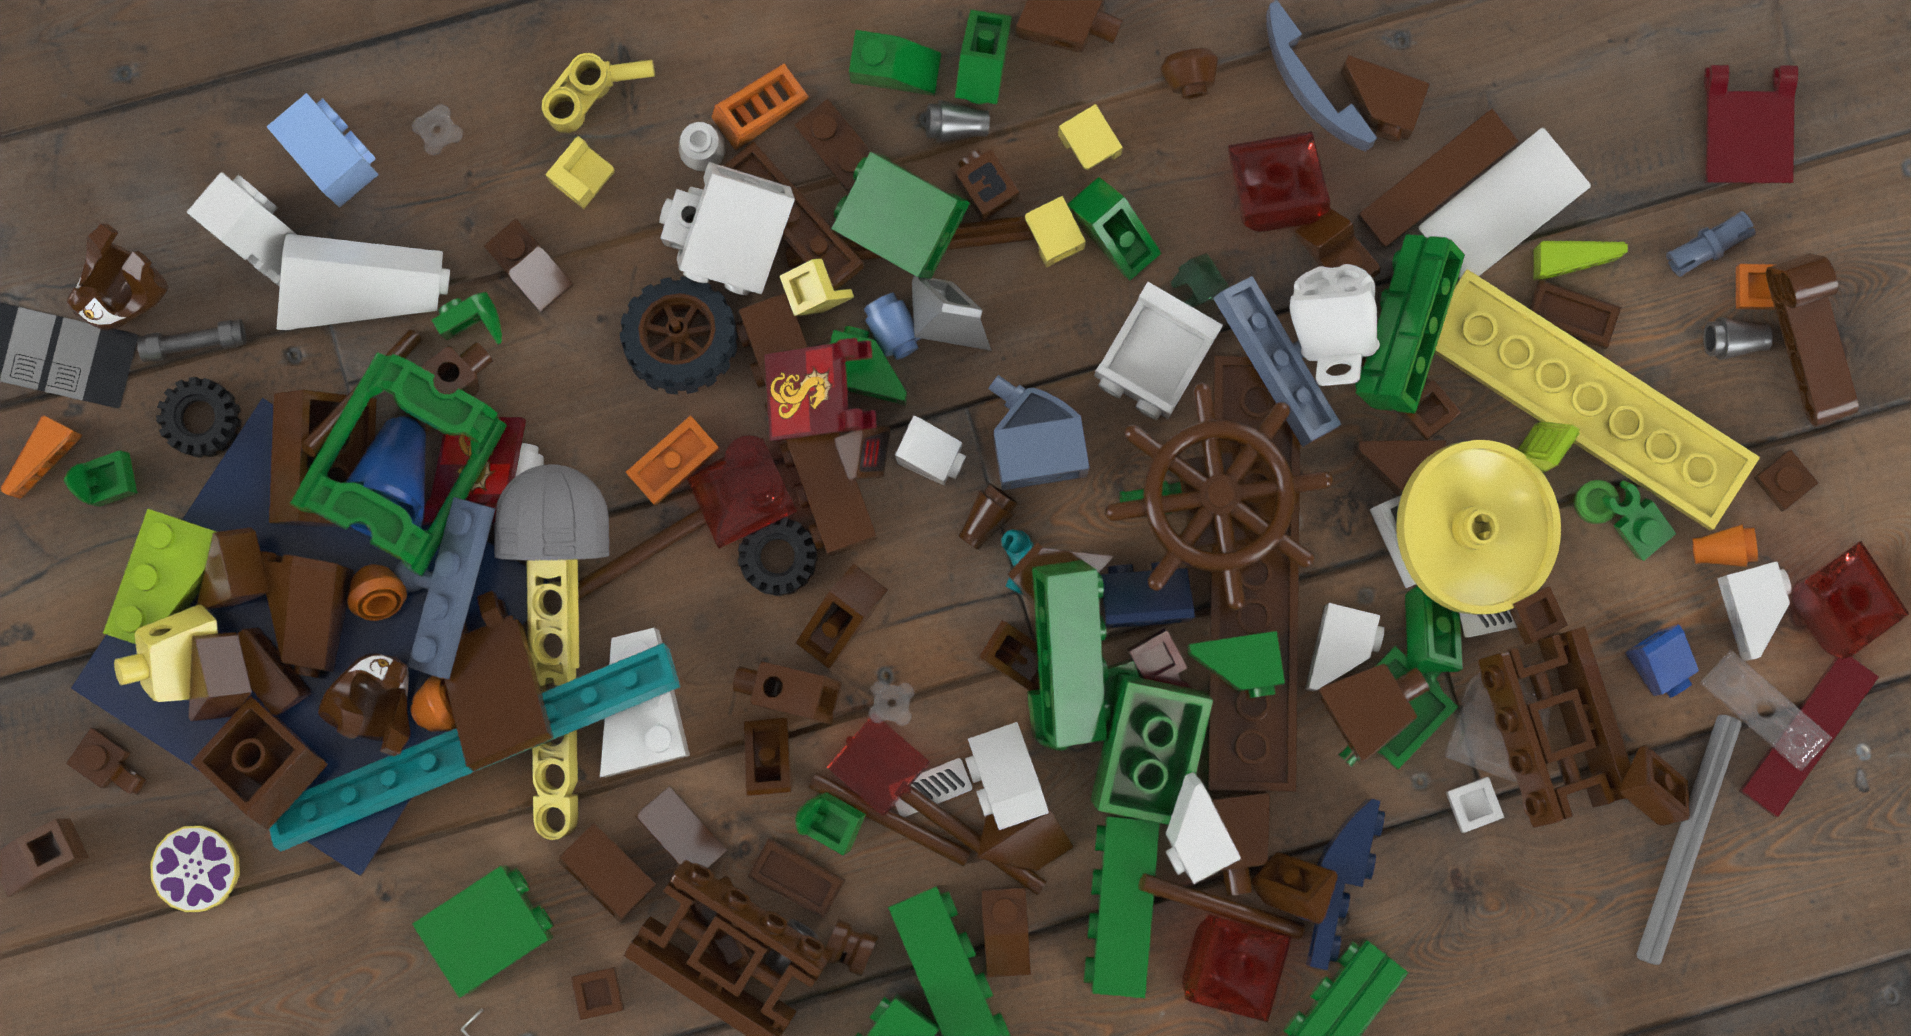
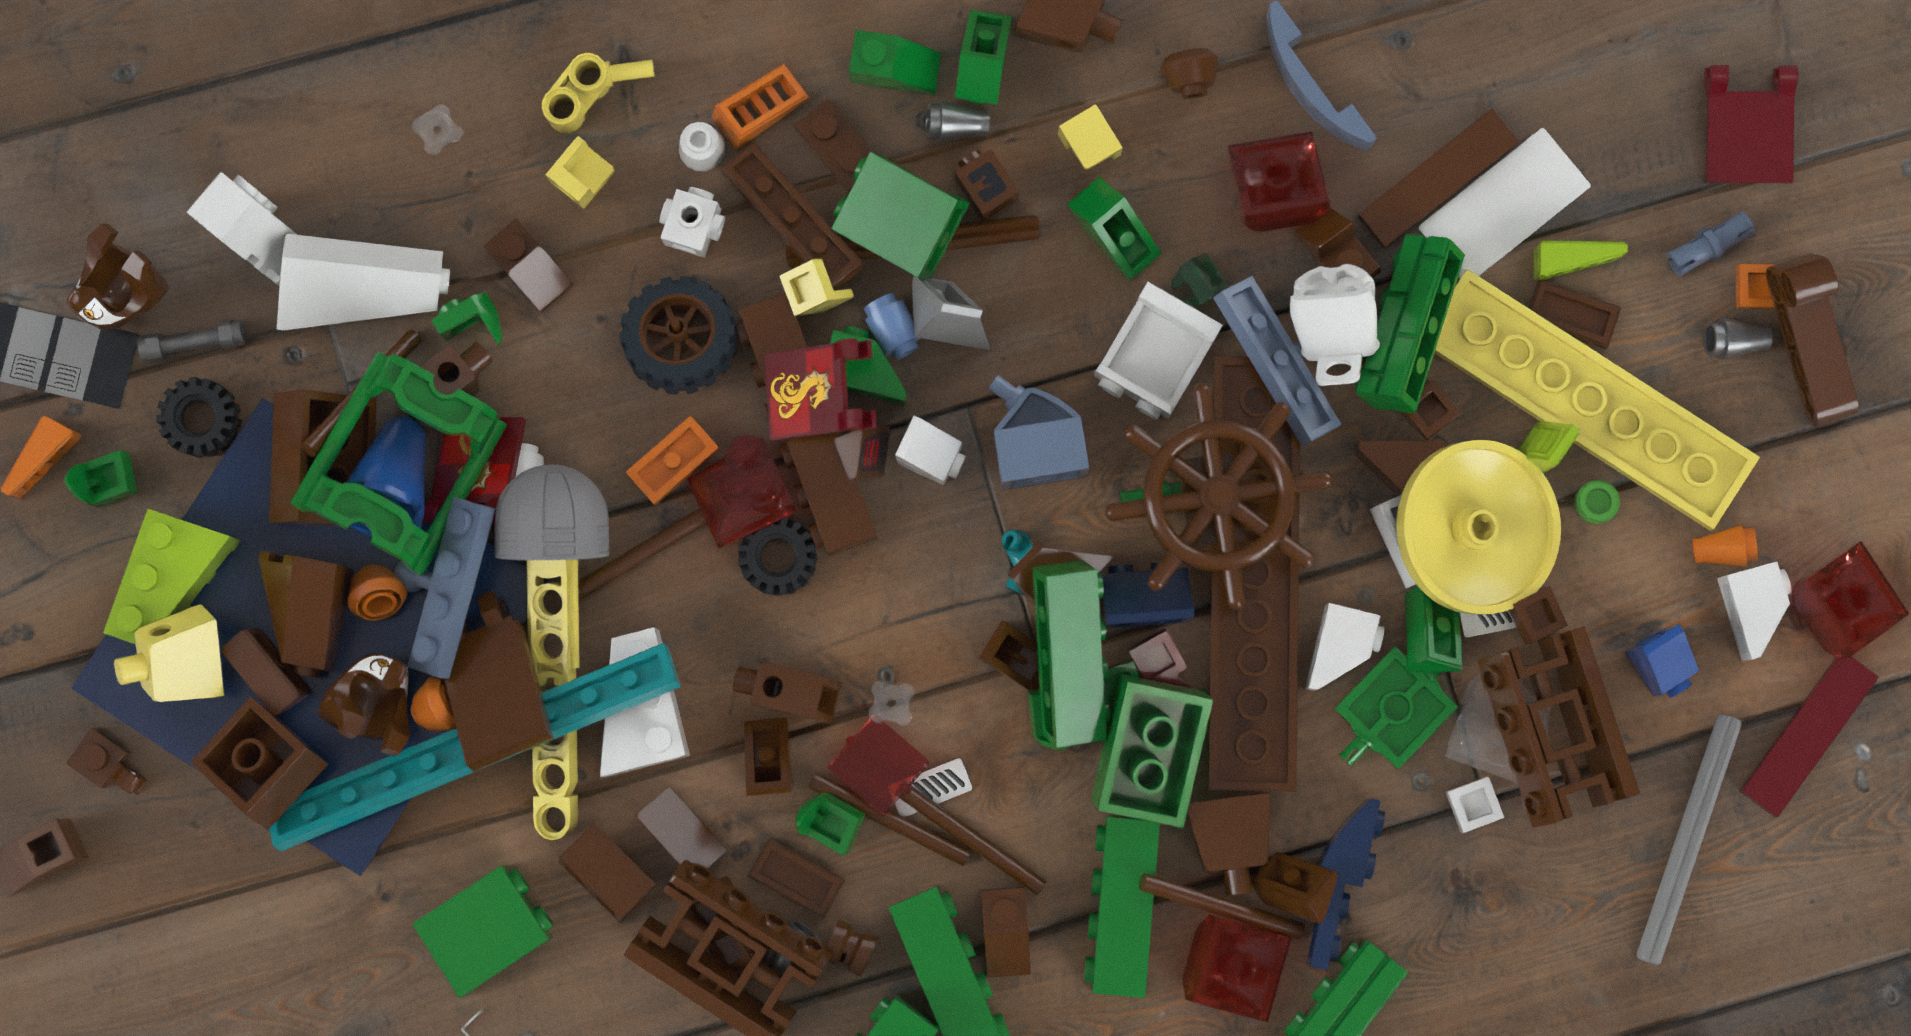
tile [150,825,240,912] -> none
slope [189,632,252,721] -> none
reddish brown slope [197,527,270,610] -> none
light blue brick [267,93,379,208] -> none
reddish brown plate [571,967,625,1020] -> none
white panel [677,162,795,295] -> none
reddish brown slope [795,564,888,669] -> none
reddish brown cone [958,483,1018,550] -> none
white piece [965,722,1049,830] -> none
reddish brown slope [977,804,1073,871] -> none
light yellow panel [1025,196,1086,268] -> none
white slope [1166,772,1241,884] -> none
green slope [1187,631,1285,698] -> none
reddish brown torso [1317,664,1430,765] -> none
reddish brown slope [1341,55,1430,142] -> none
green plate [1602,480,1676,561] -> none
reddish brown slope [1620,745,1690,826] -> none
clear tile [1701,650,1832,771] -> none
reddish brown plate [1754,450,1818,511] -> none

